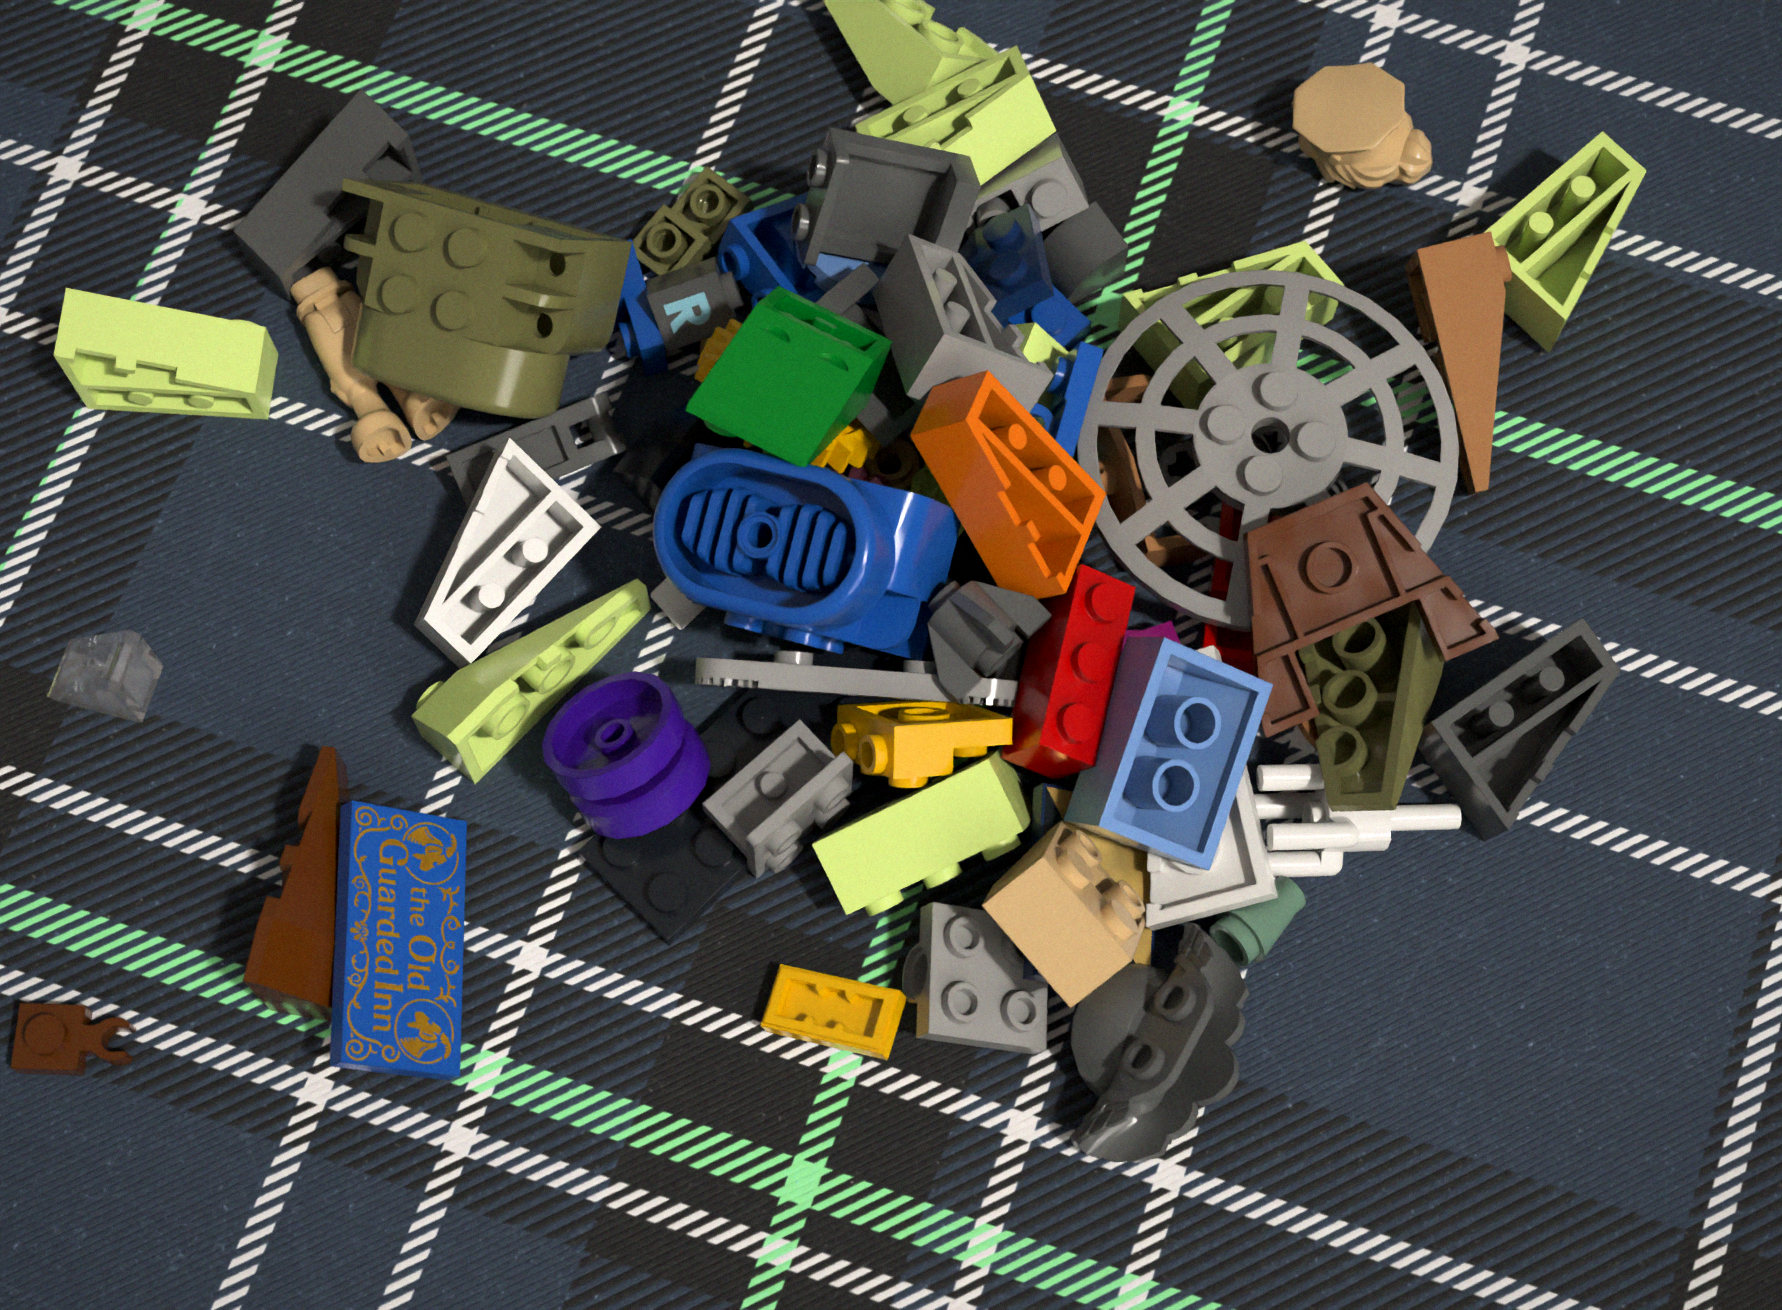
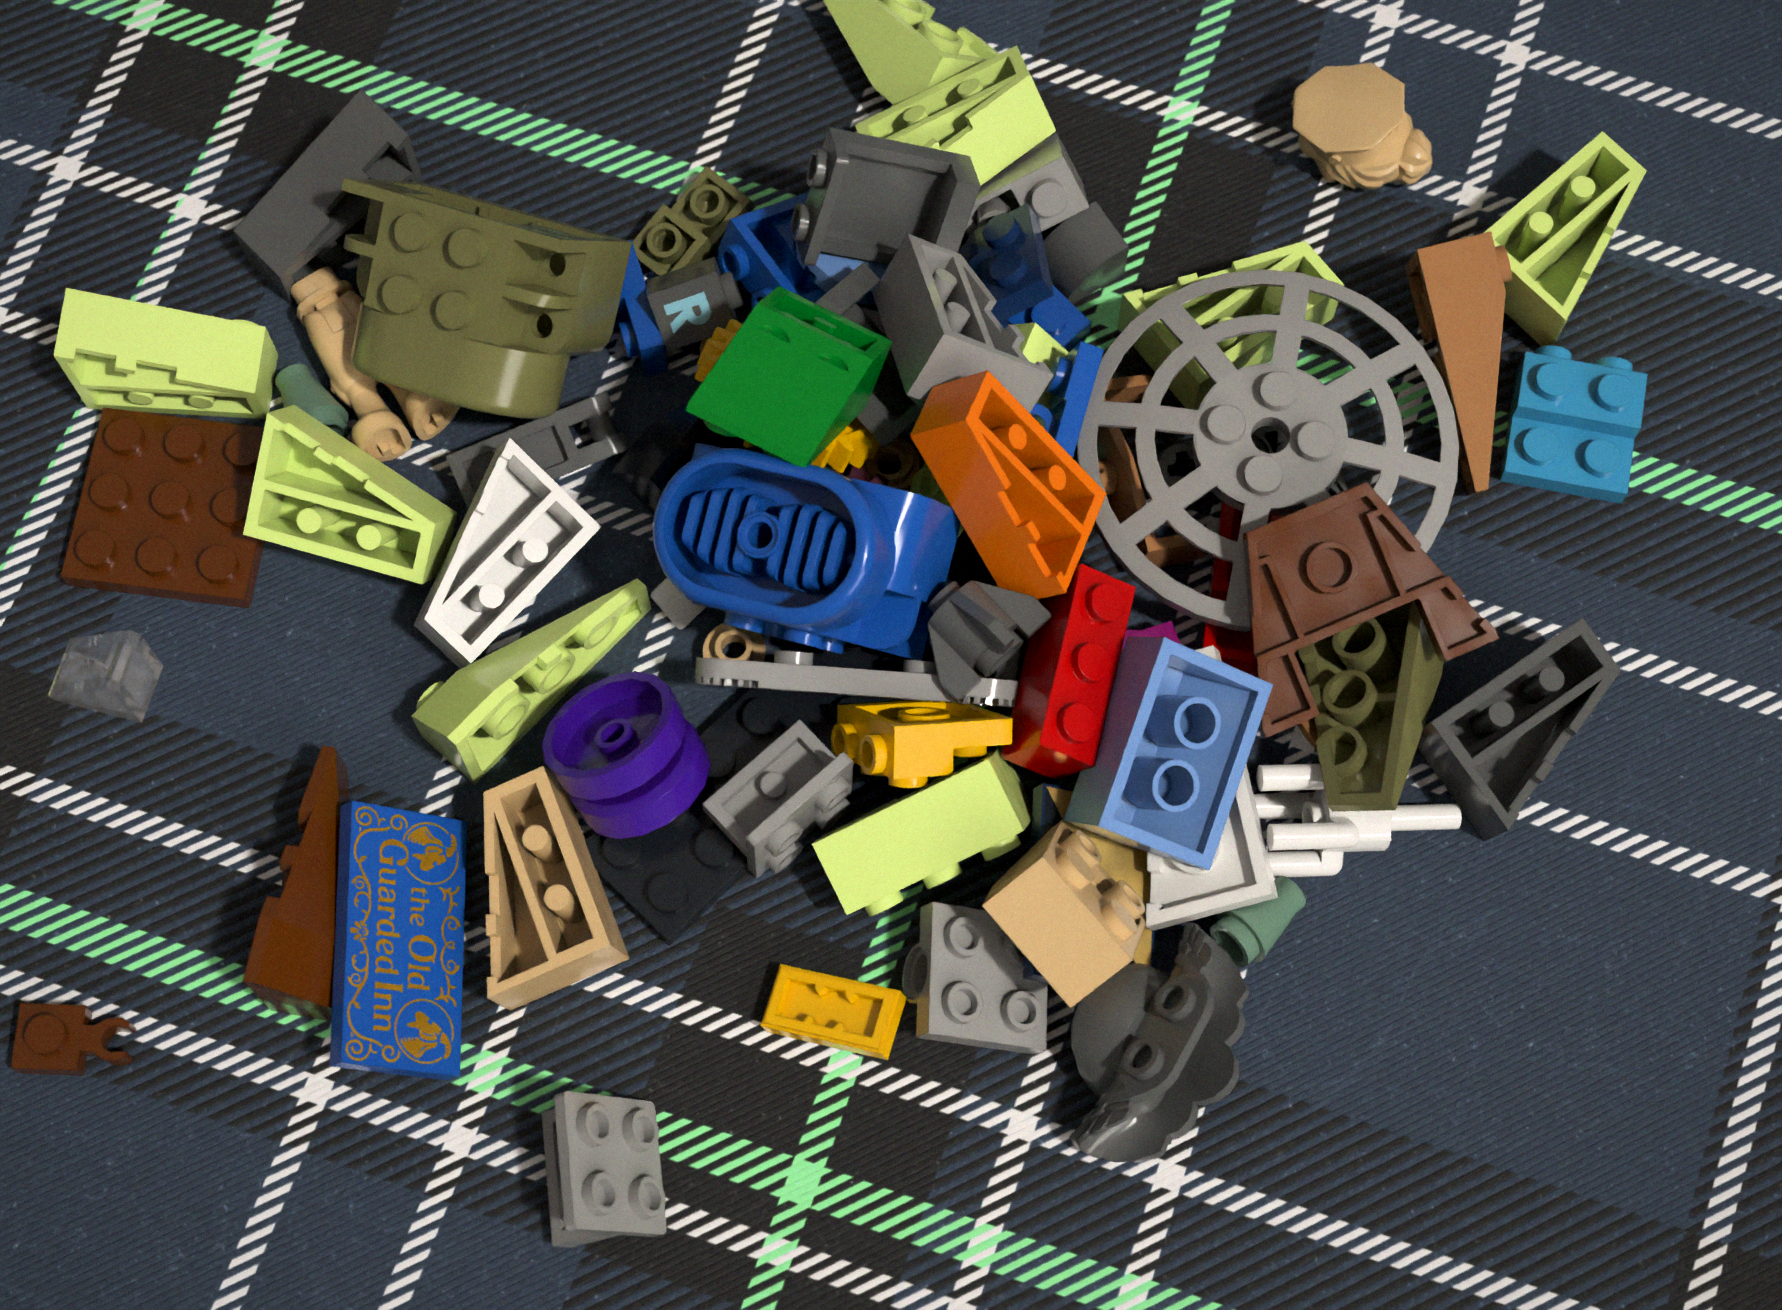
none -> reddish brown plate [60,407,265,609]
none -> yellowish green wedge [243,405,458,584]
none -> sand green cone [275,364,349,439]
none -> tan wedge [483,766,630,1011]
none -> light grey bracket [542,1091,667,1248]
none -> tan plate [703,623,766,662]
none -> dark azure plate [1500,345,1648,504]

